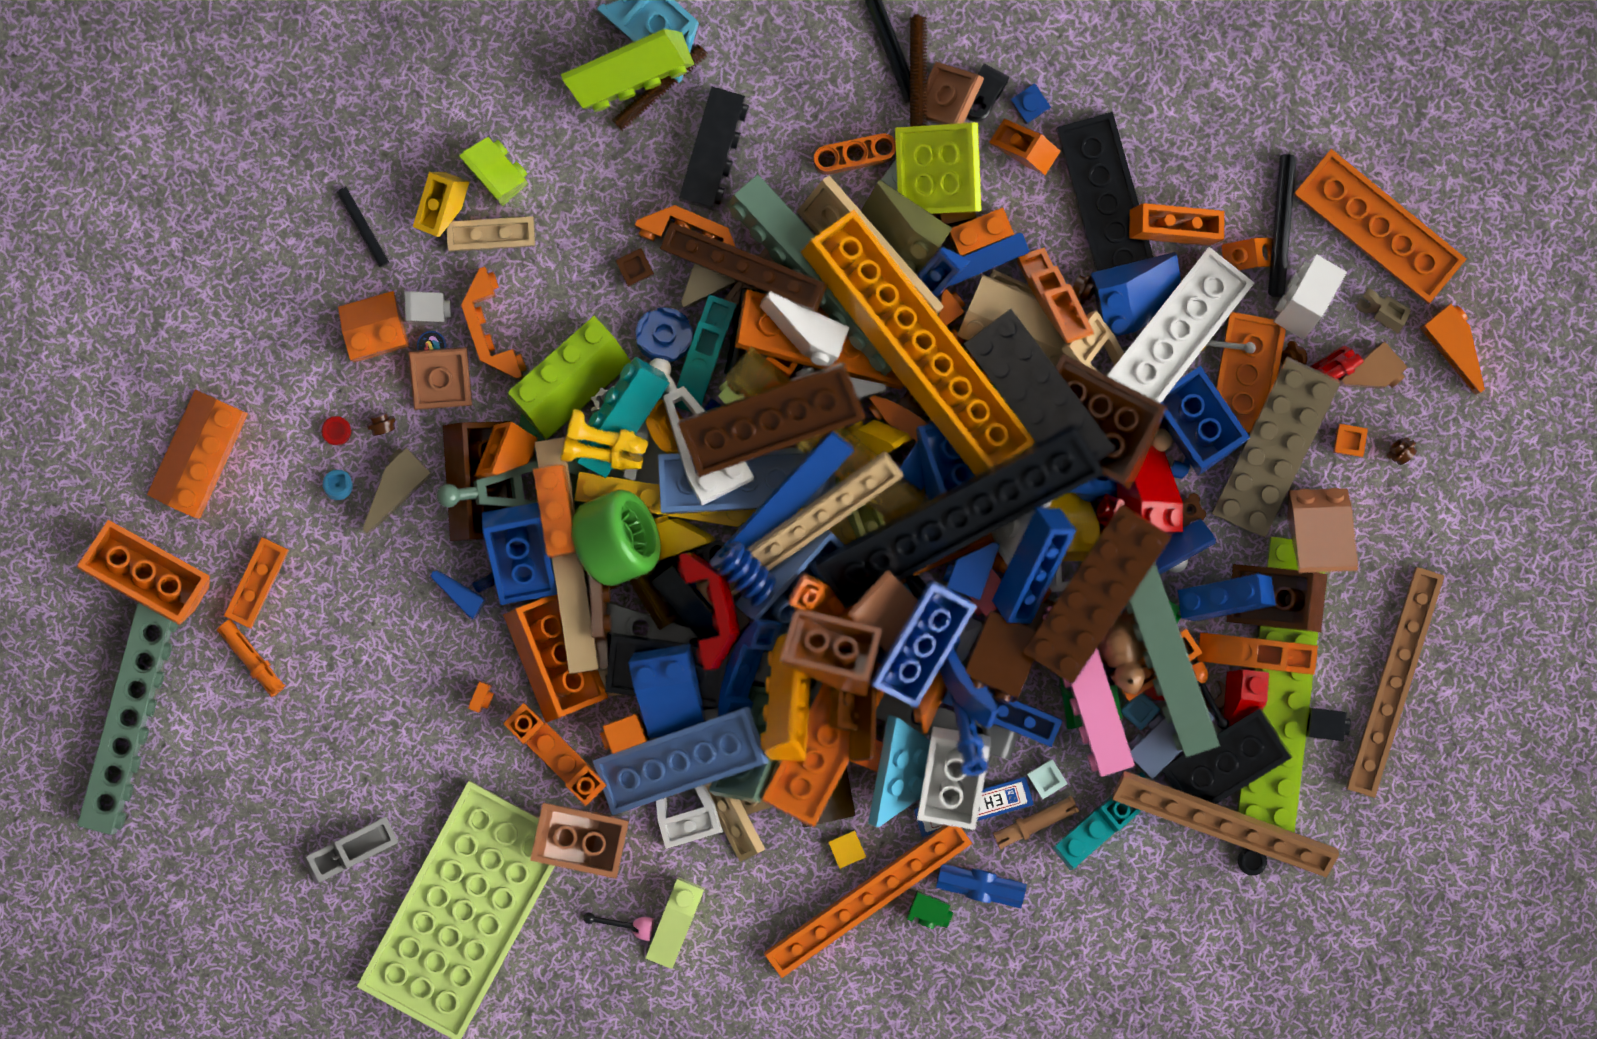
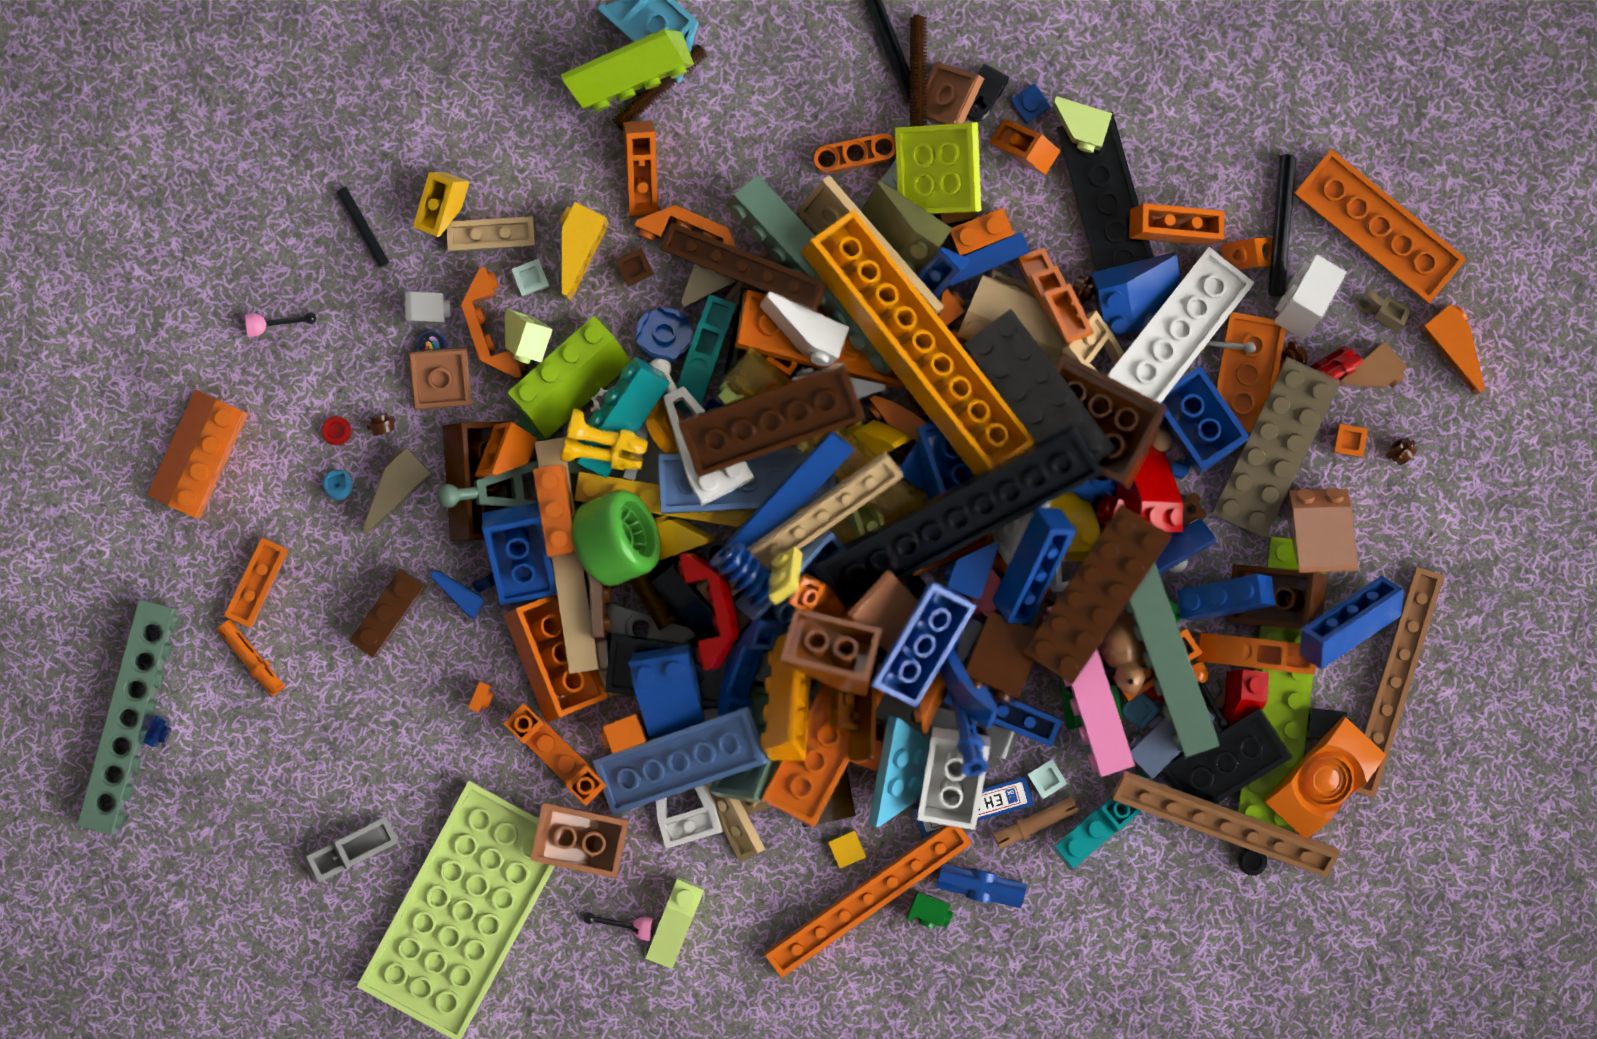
orange slope [77,520,210,625] -> none
orange slope [338,291,410,363] -> none
lime slope [459,137,528,207] -> none
black brick [679,86,749,210] -> none
none -> clear blue plate [143,715,172,747]
none -> hinge [245,312,316,337]
none -> reddish brown brick [349,569,427,658]
none -> yellowish green slope [505,308,553,364]
none -> light aqua plate [512,259,550,297]
none -> yellow slope [560,202,609,301]
none -> orange slope [623,121,658,216]
none -> light yellow plate [768,546,803,604]
none -> yellowish green slope [1053,96,1112,153]
none -> orange slope [1263,716,1386,838]
none -> blue brick [1299,575,1403,670]

